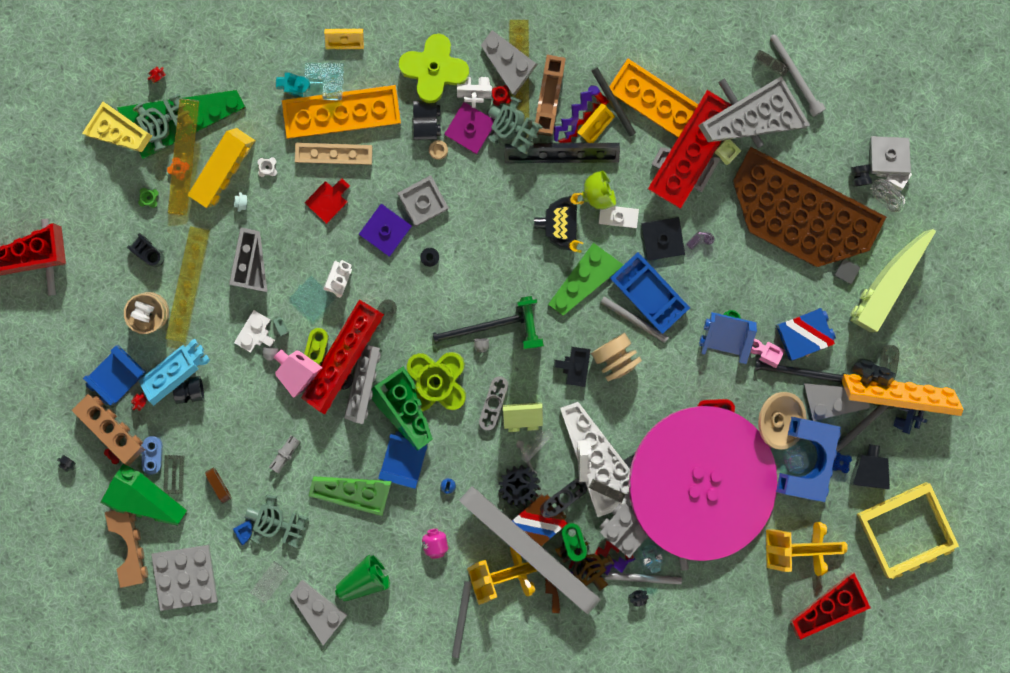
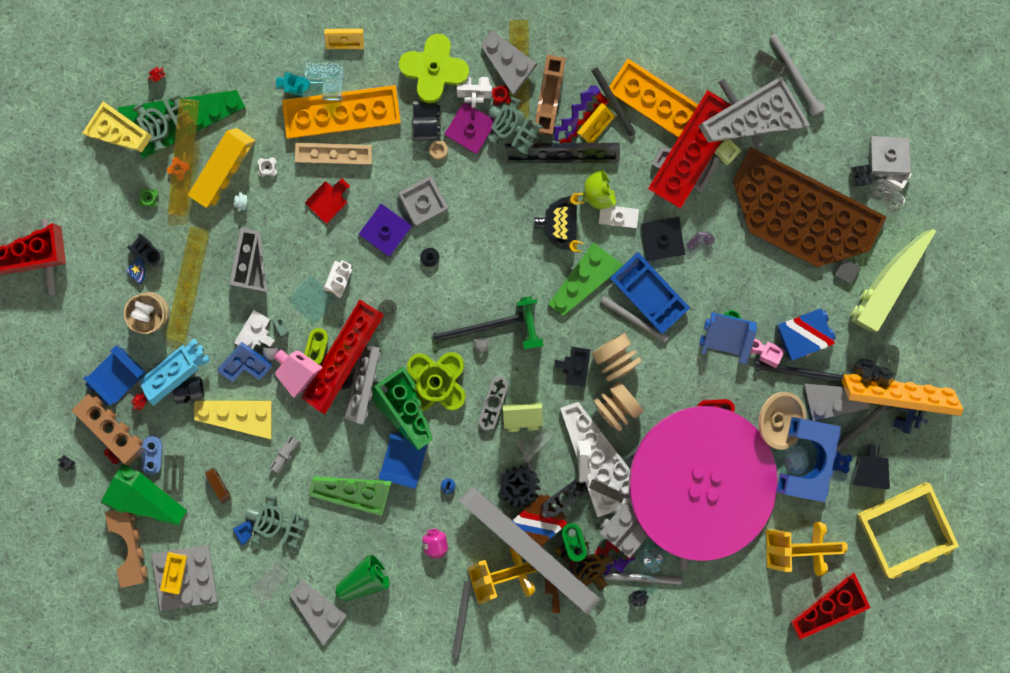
none -> blue tile [126,257,146,284]
none -> yellow plate [160,552,188,595]
none -> light yellow wing [194,401,272,439]
none -> blue plate [217,342,272,382]
none -> tan wheel [594,381,644,432]

